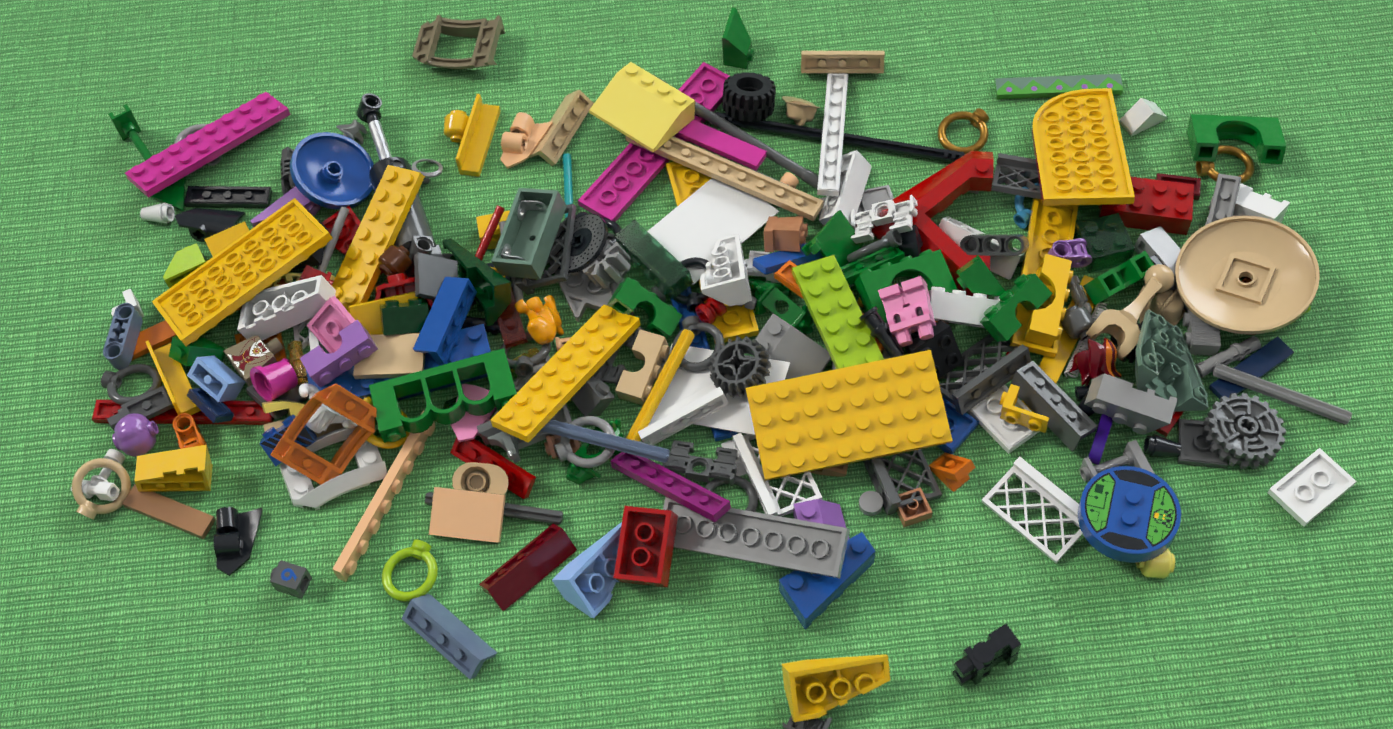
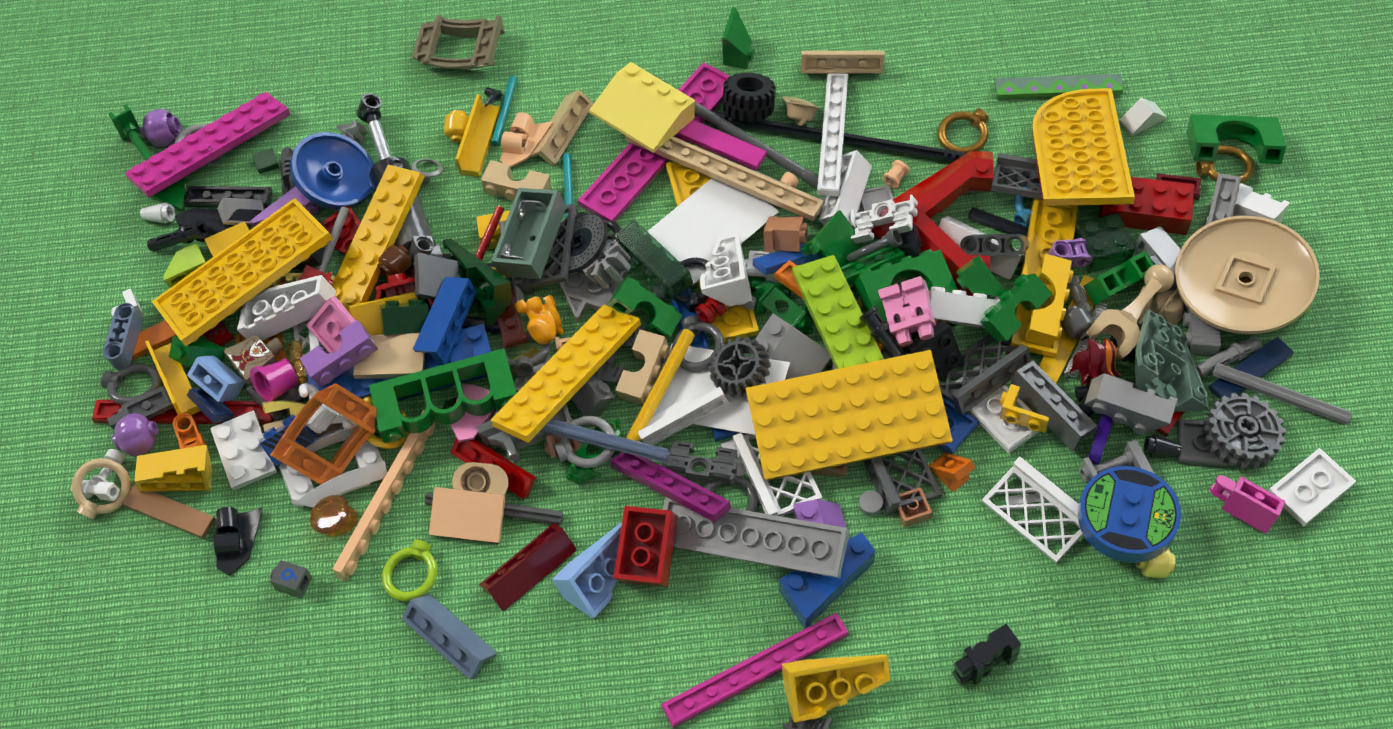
none -> medium lavender plant [140,109,181,148]
none -> black pin [147,220,209,252]
none -> red tile [203,321,234,347]
none -> white plate [210,410,278,491]
none -> light grey slope [217,198,263,226]
none -> dark green tile [252,148,279,174]
none -> clear orange piece [310,495,357,537]
none -> tan arch [481,160,552,201]
none -> black bar [484,87,503,107]
none -> teal bar [491,76,518,146]
none -> dark pink tile [661,612,849,728]
none -> light nougat bush [883,160,910,189]
none -> black axle [968,207,1029,237]
none -> white sticker [1005,493,1046,505]
none -> dark pink brick [1210,475,1286,534]

